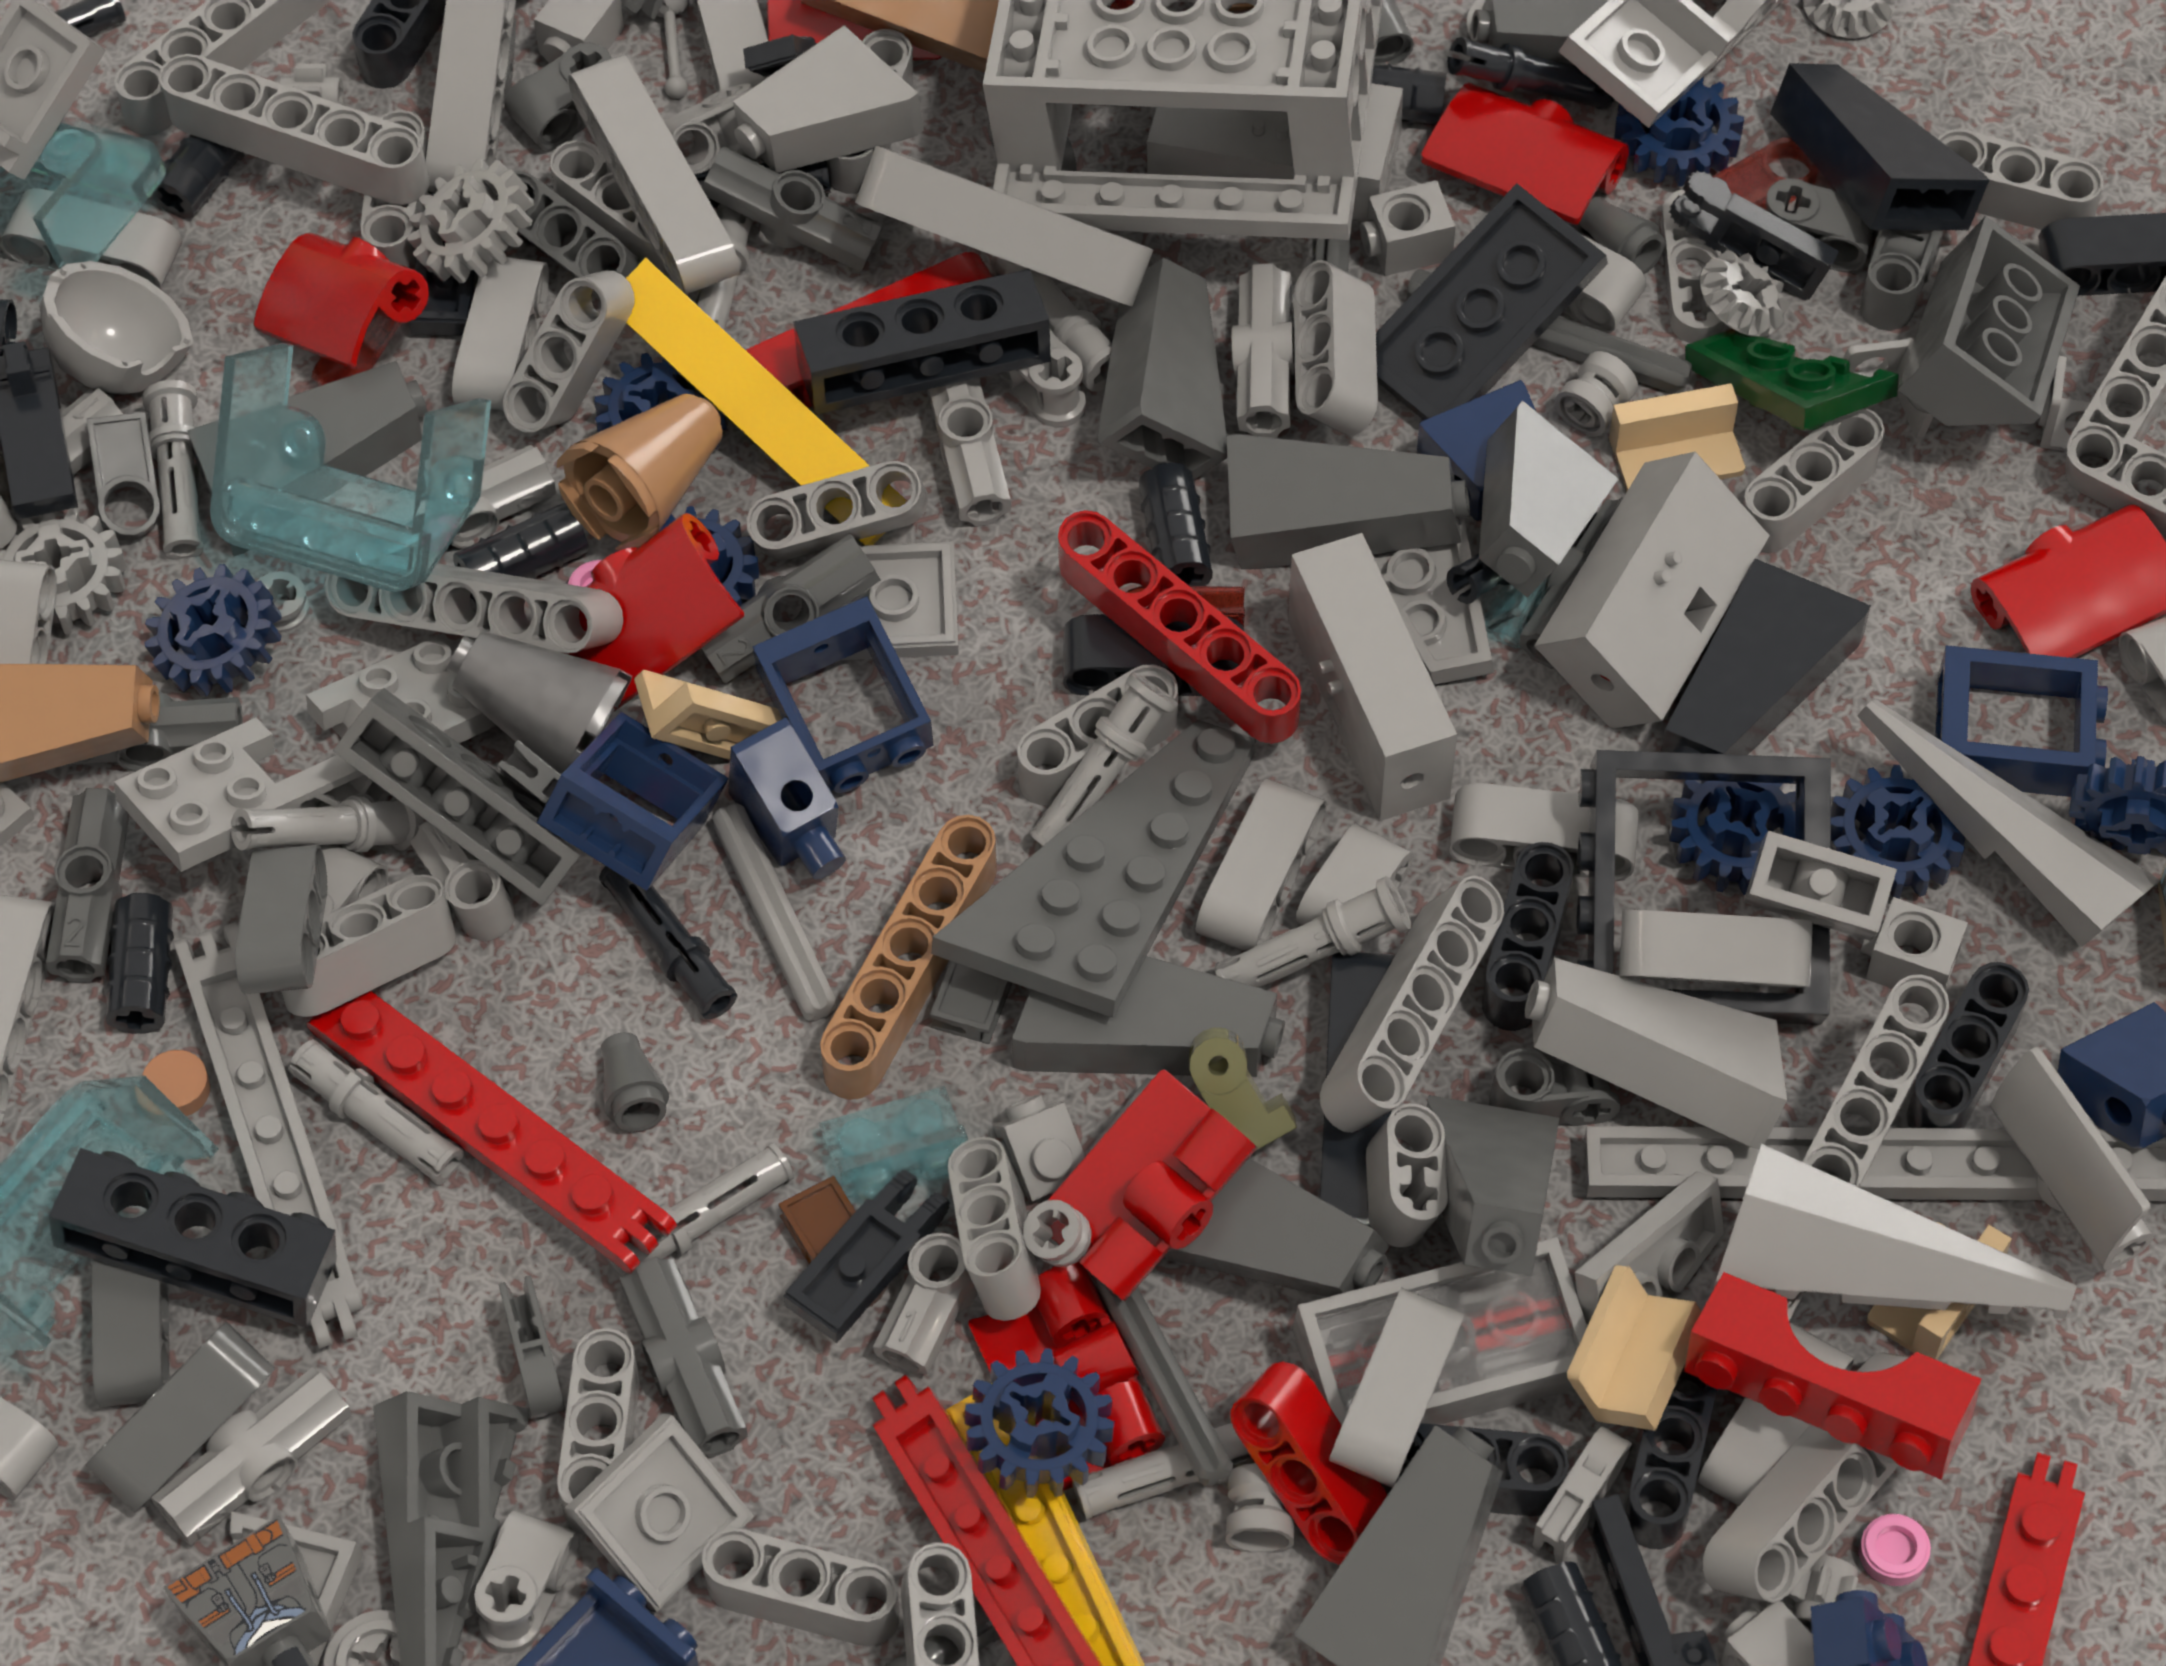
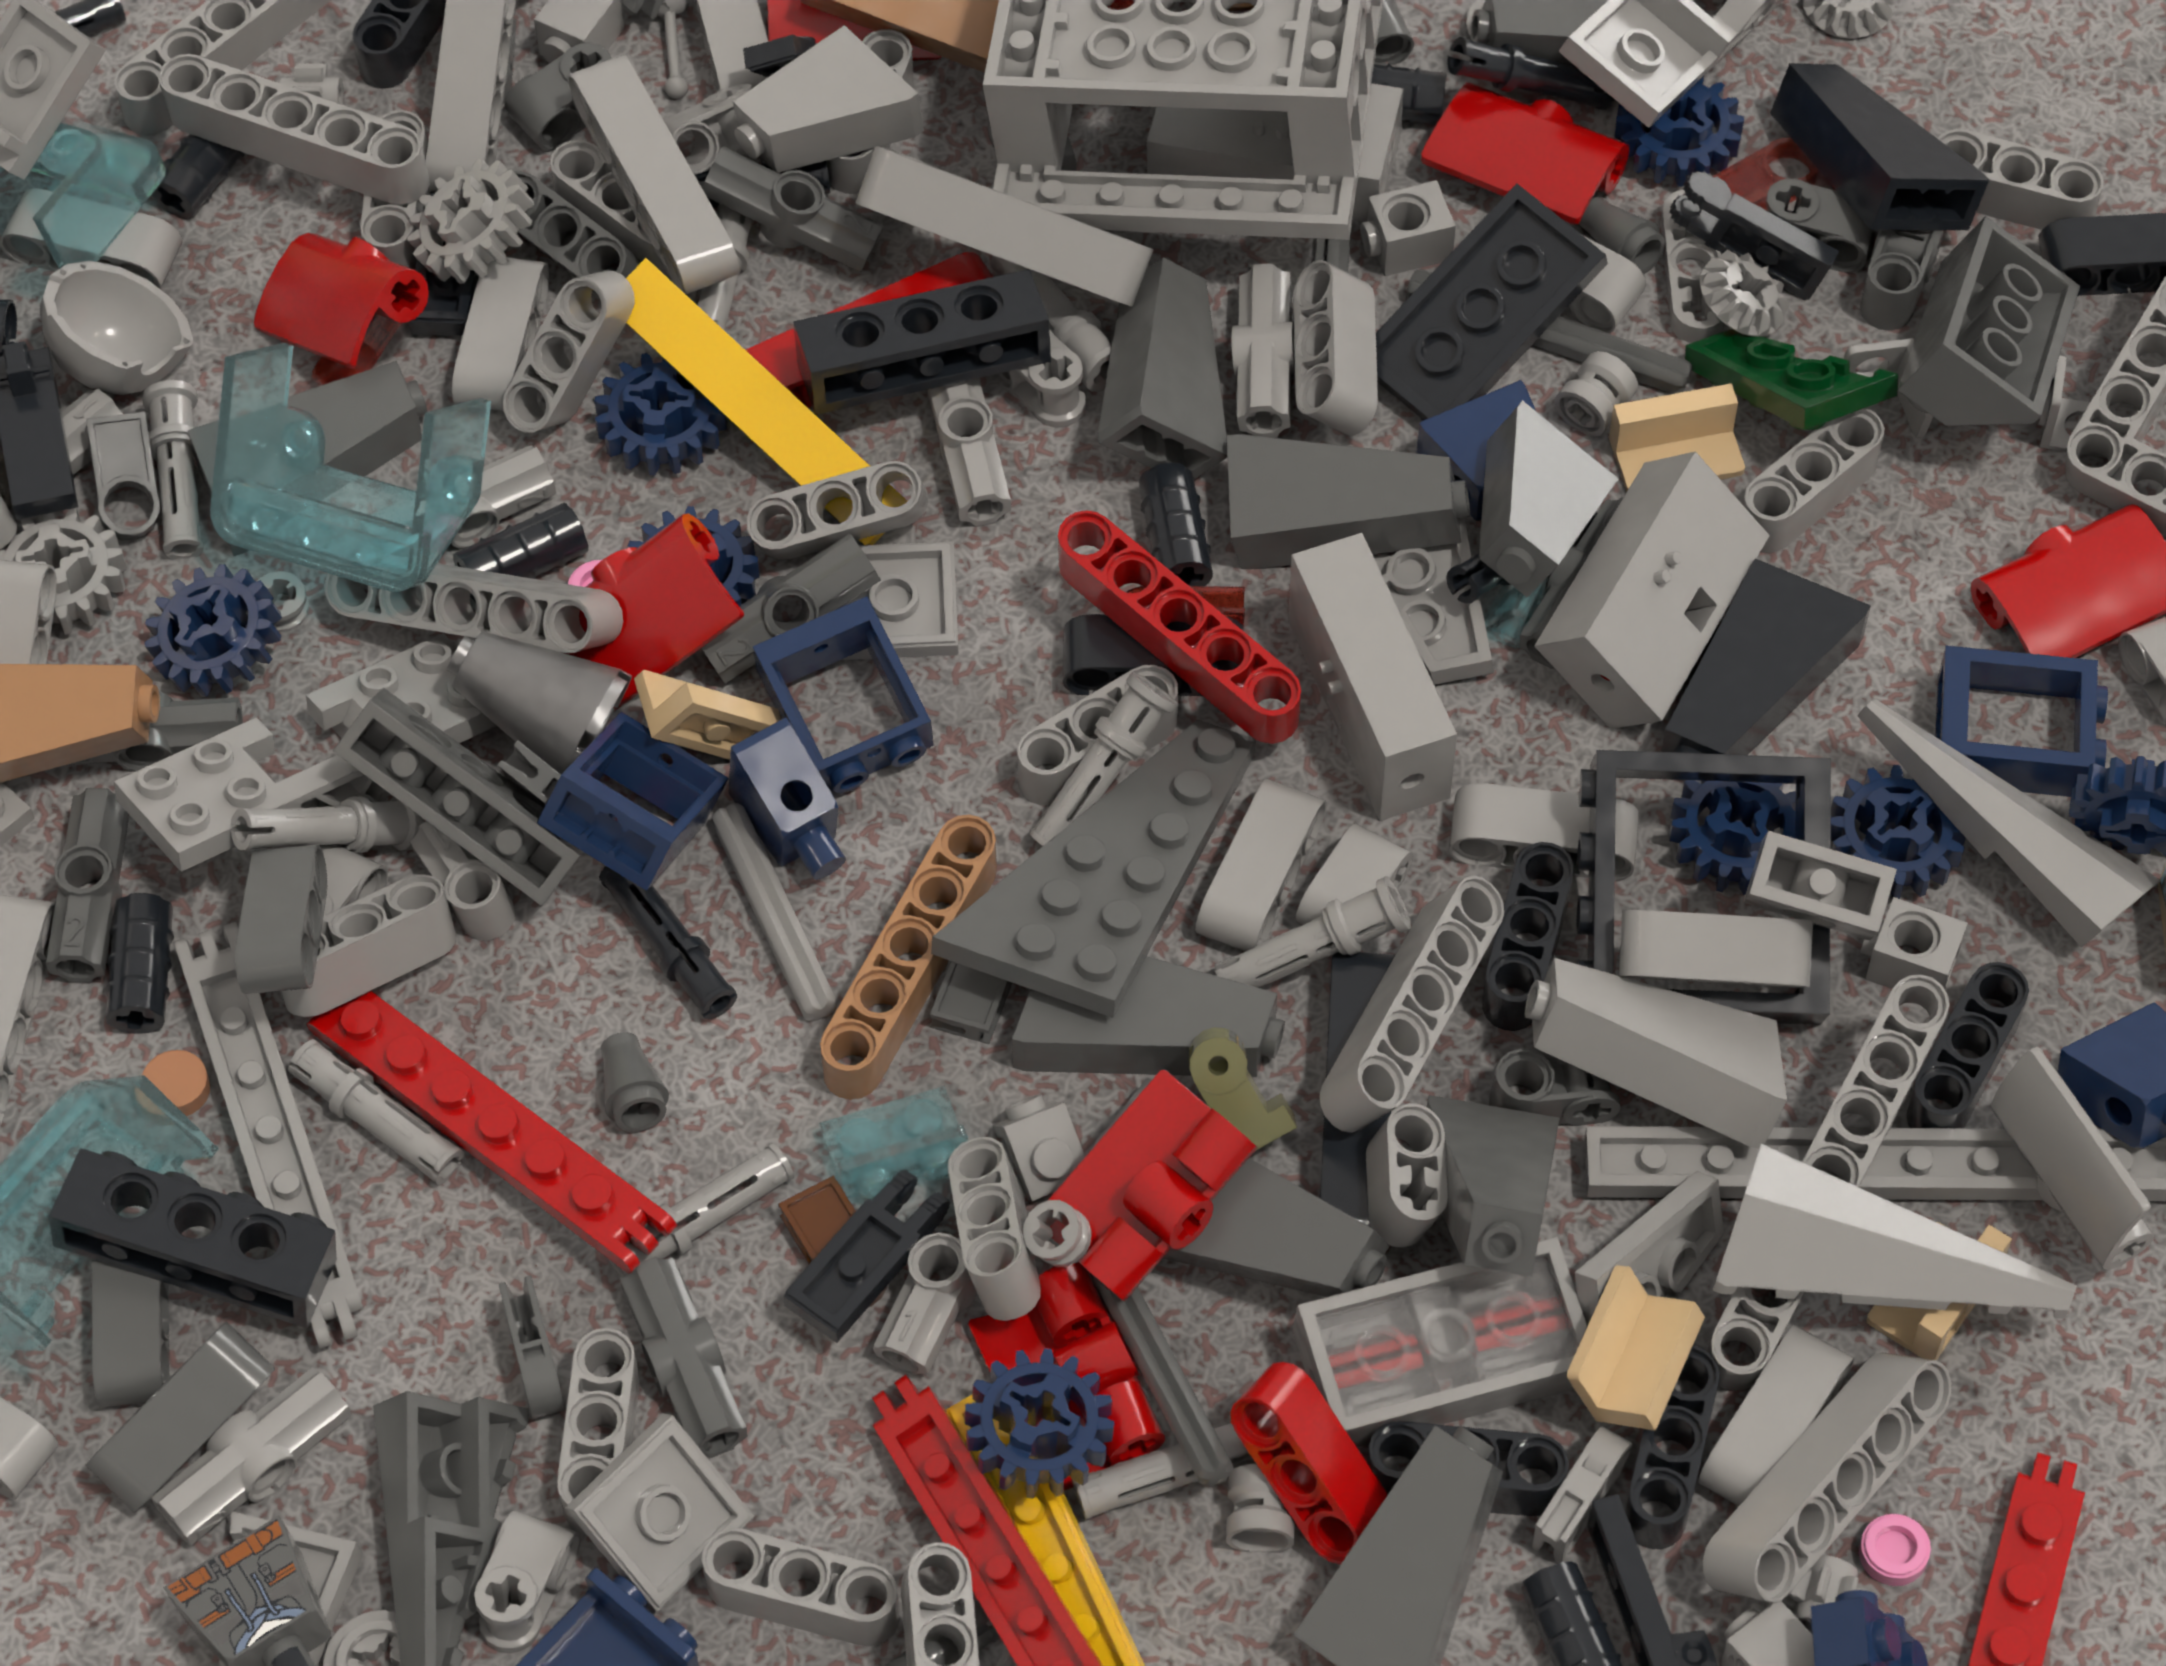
medium nougat cone [556,394,722,550] -> none
light grey beam [1329,1287,1465,1488] -> none
red arch [1684,1272,1982,1480] -> none

